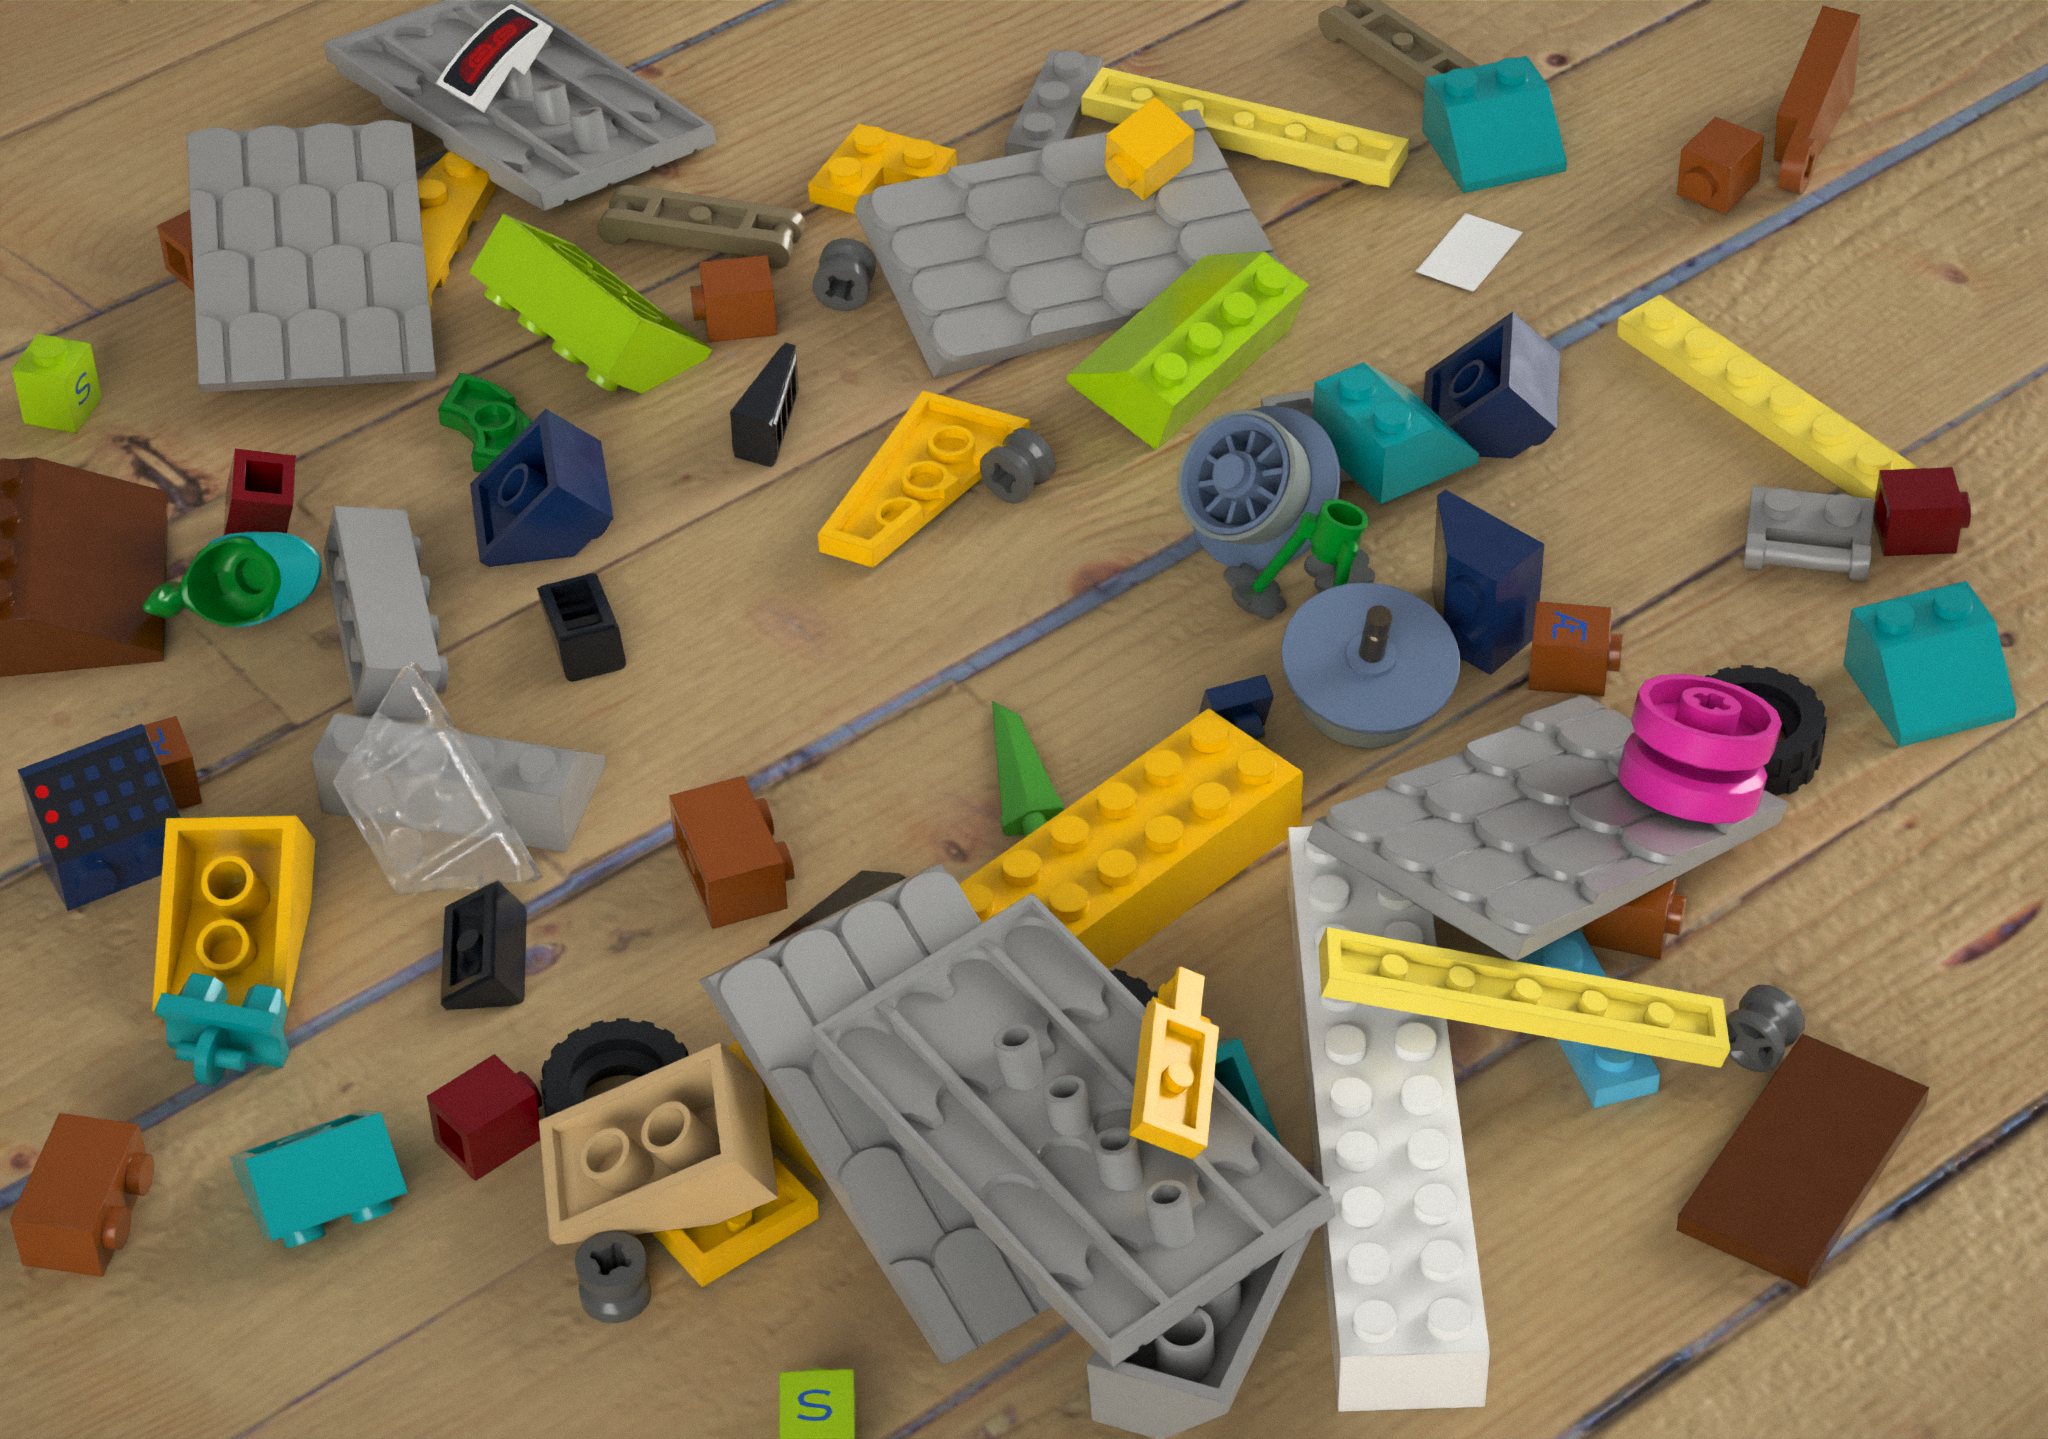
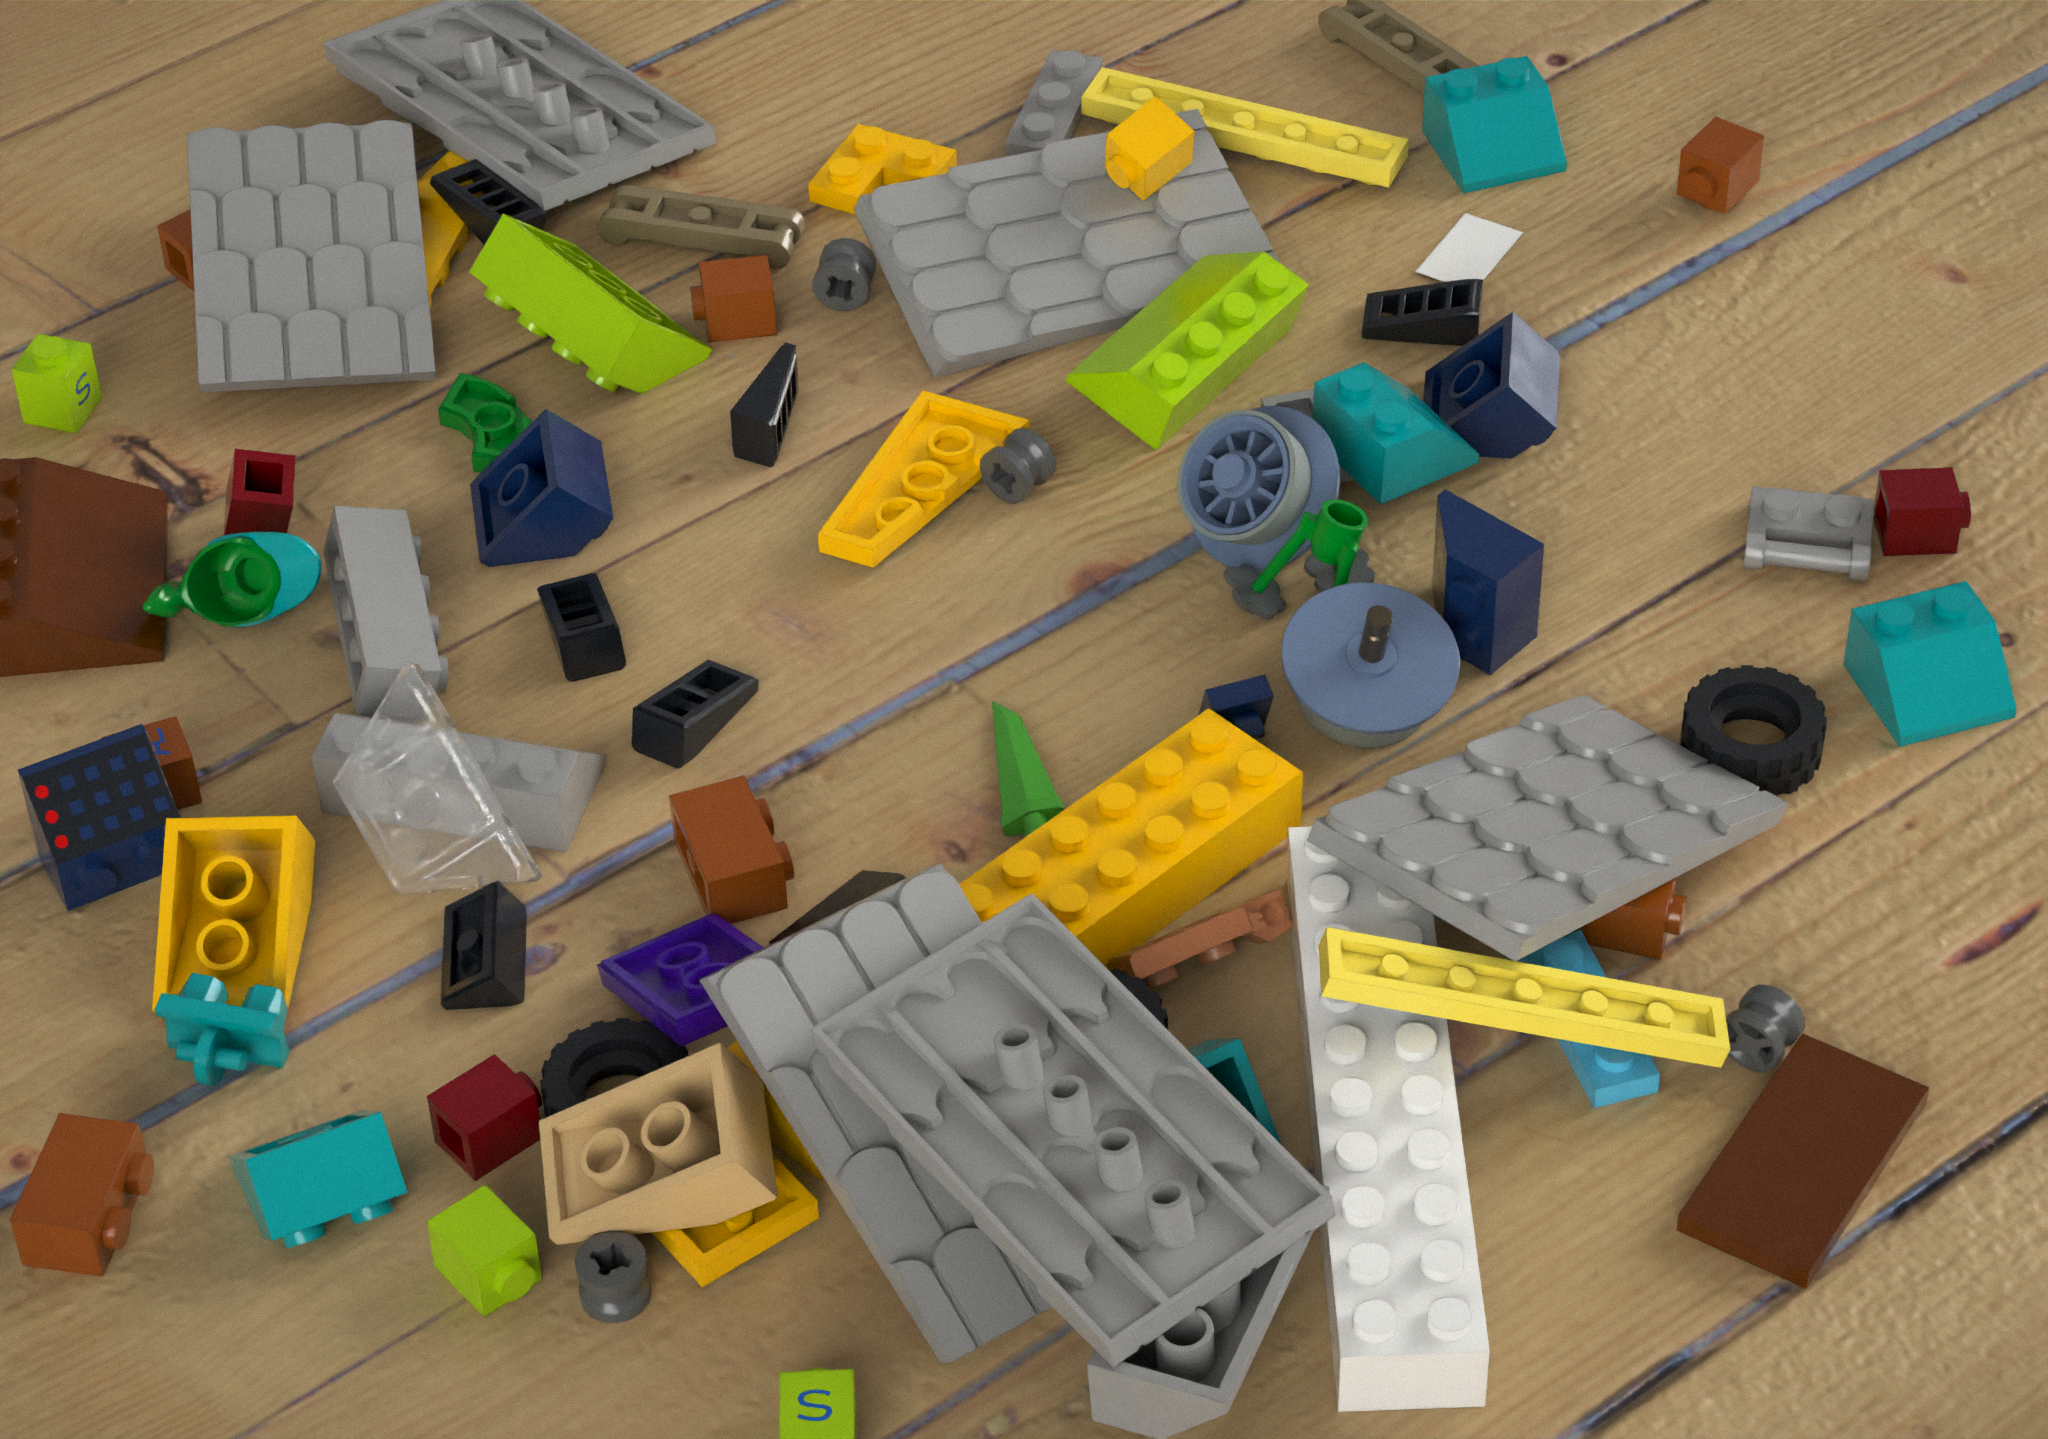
slope [436,4,553,113] -> none
yellow hinge [1129,966,1219,1159] -> none
dark orange brick [1528,601,1623,696] -> none
light yellow plate [1617,294,1916,504] -> none
dark pink wheel [1617,674,1782,824] -> none
dark orange piece [1774,6,1860,194] -> none
none -> lime brick [426,1185,542,1317]
none -> black slope [430,159,547,245]
none -> dark purple tile [597,913,764,1047]
none -> black slope [631,659,759,768]
none -> nougat hinge [1106,889,1293,989]
none -> black slope [1362,279,1483,346]

